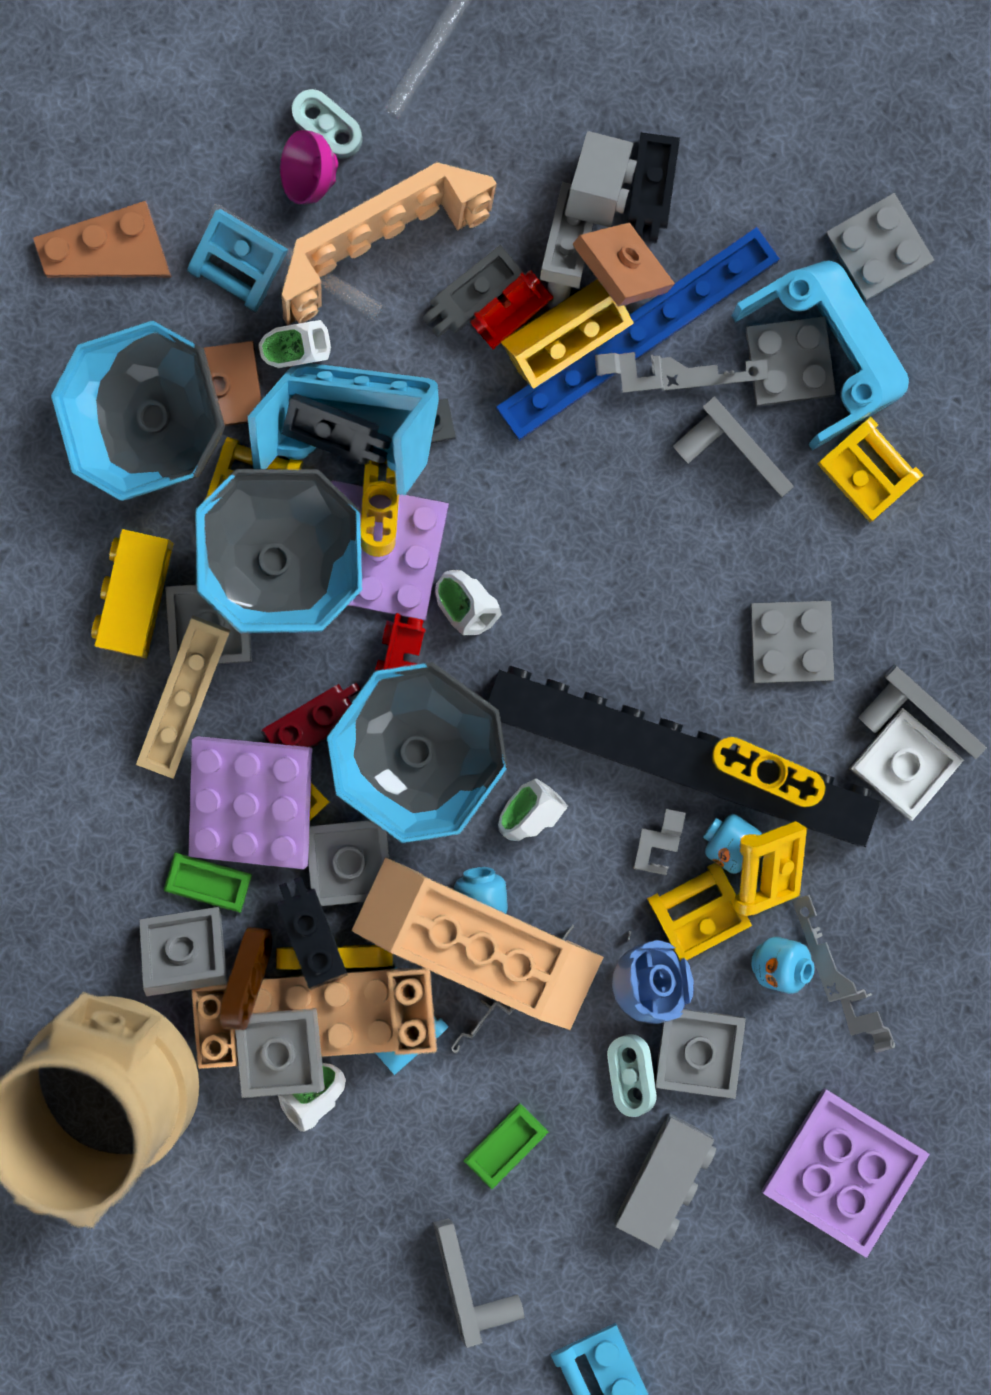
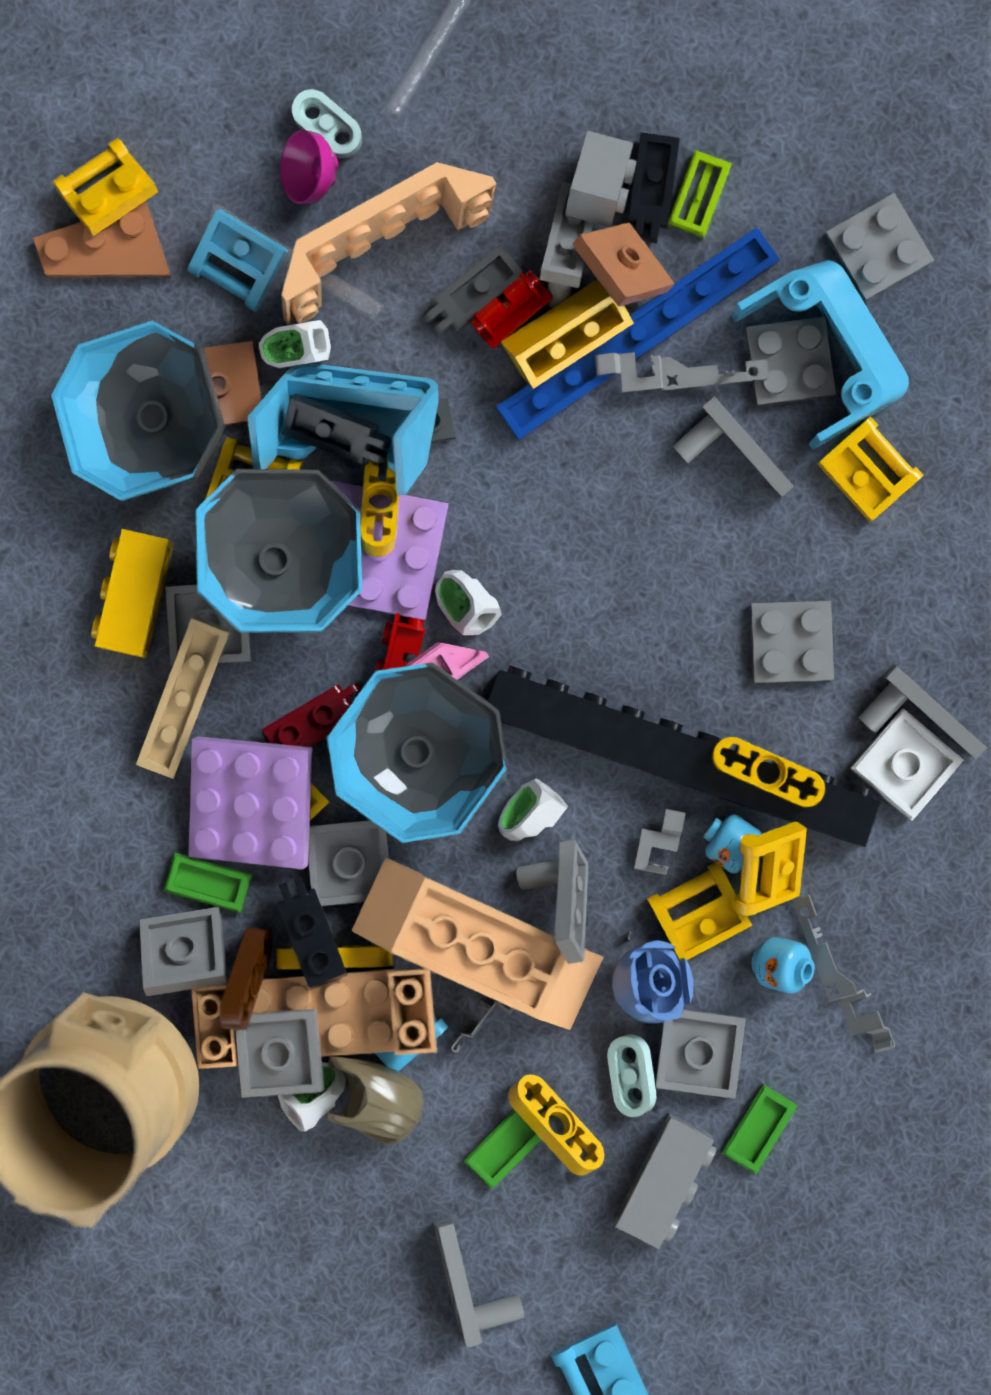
medium azure head [454,867,508,913] -> none
lavender plate [761,1088,929,1258] -> none
none -> yellow plate [52,137,158,236]
none -> dark tan hair [327,1057,424,1145]
none -> bright pink tile [406,642,489,680]
none -> yellow beam [508,1075,604,1176]
none -> light grey piece [517,839,589,964]
none -> lime tile [668,150,732,239]
none -> bright green tile [721,1083,798,1174]

